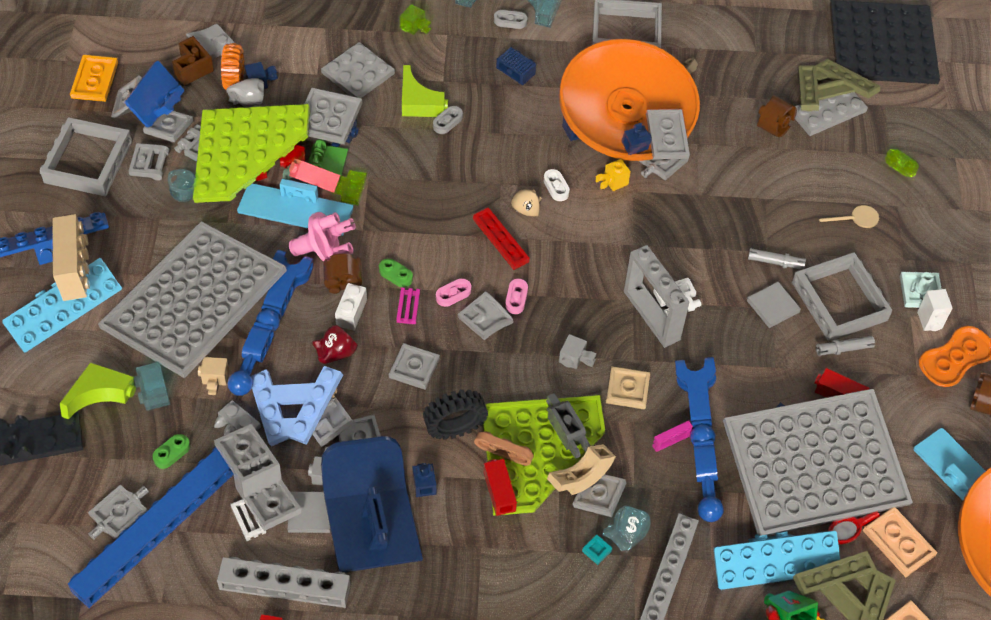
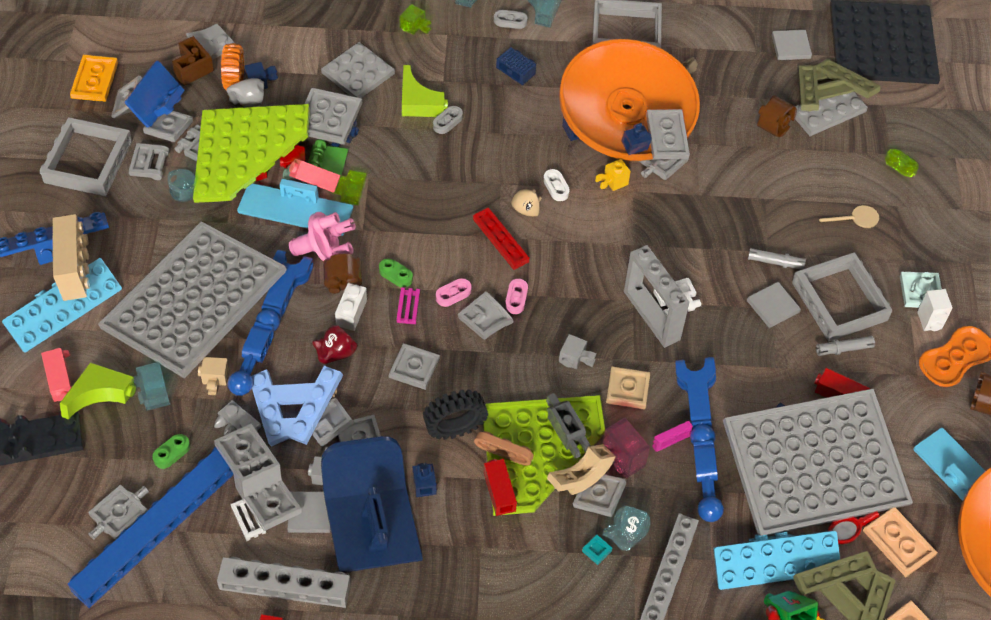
none -> coral brick [41,348,72,402]
none -> clear pink brick [603,417,650,479]
none -> light grey tile [772,30,812,60]

